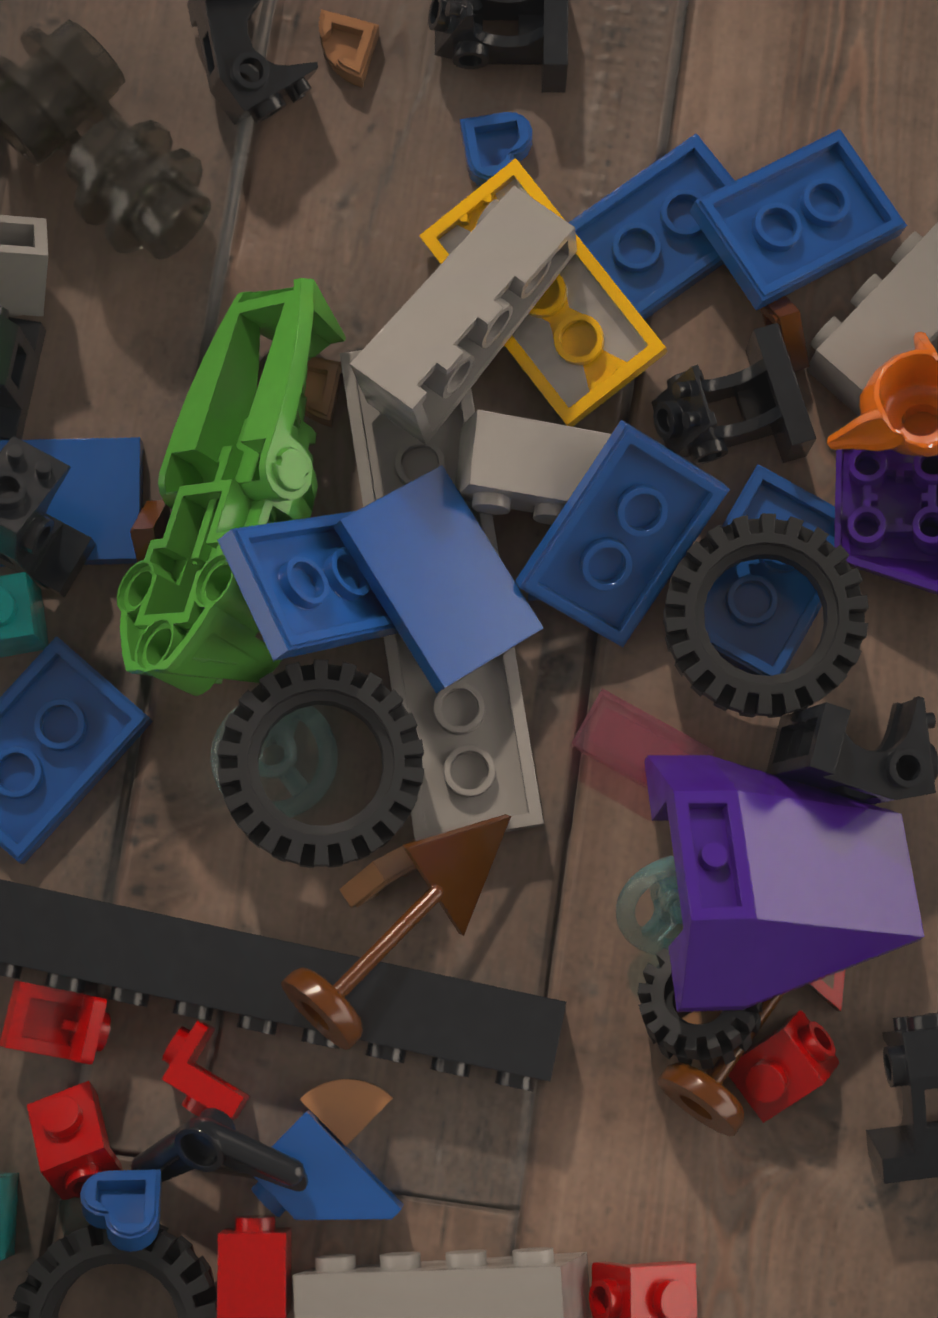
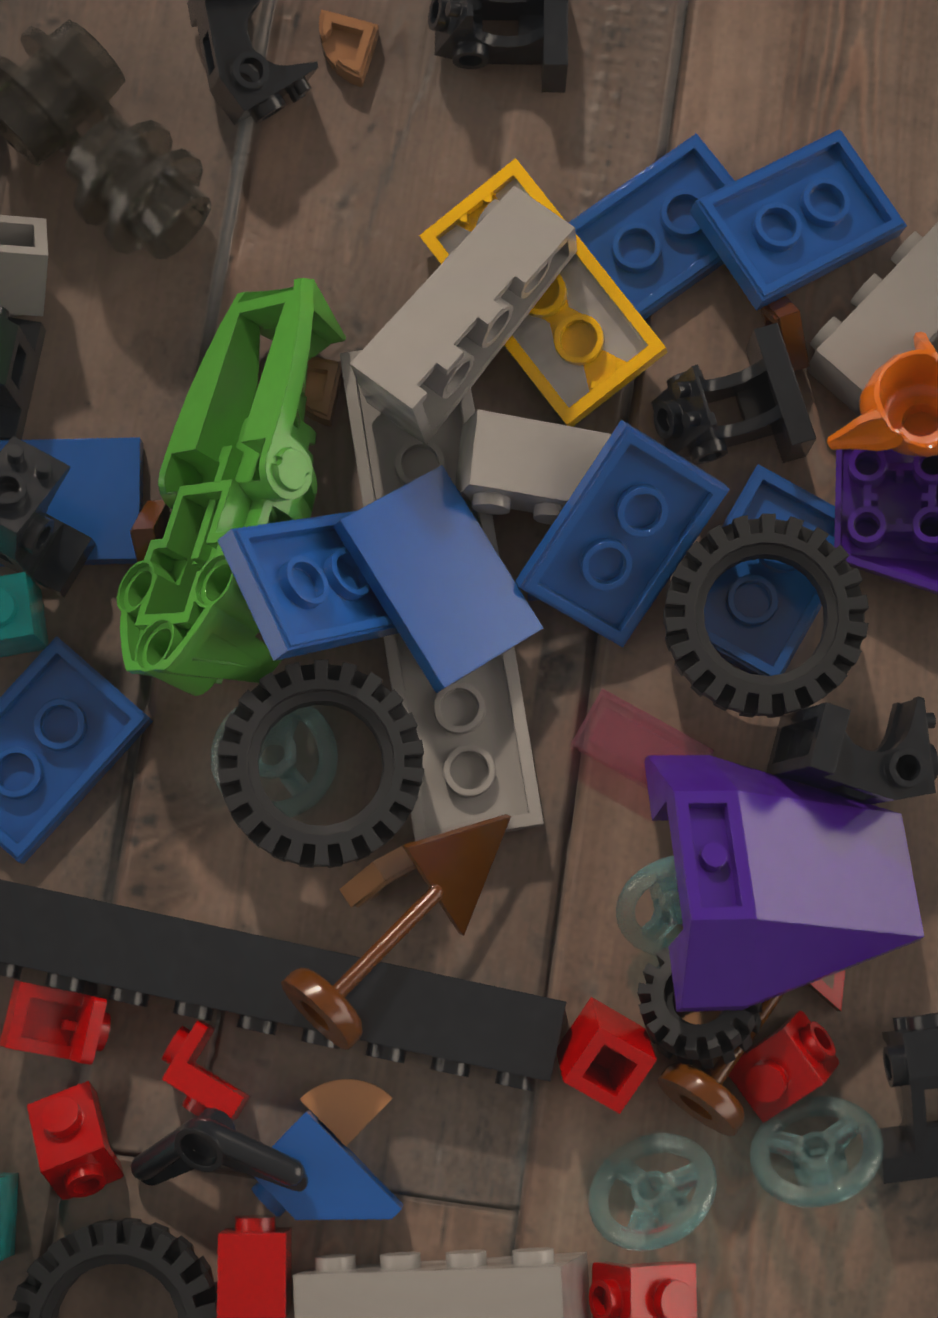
blue tile [80,1170,162,1252] -> none
blue tile [460,112,532,186] -> none
none -> red brick [556,997,657,1114]
none -> clear light blue piece [588,1133,717,1251]
none -> clear light blue piece [750,1096,884,1208]

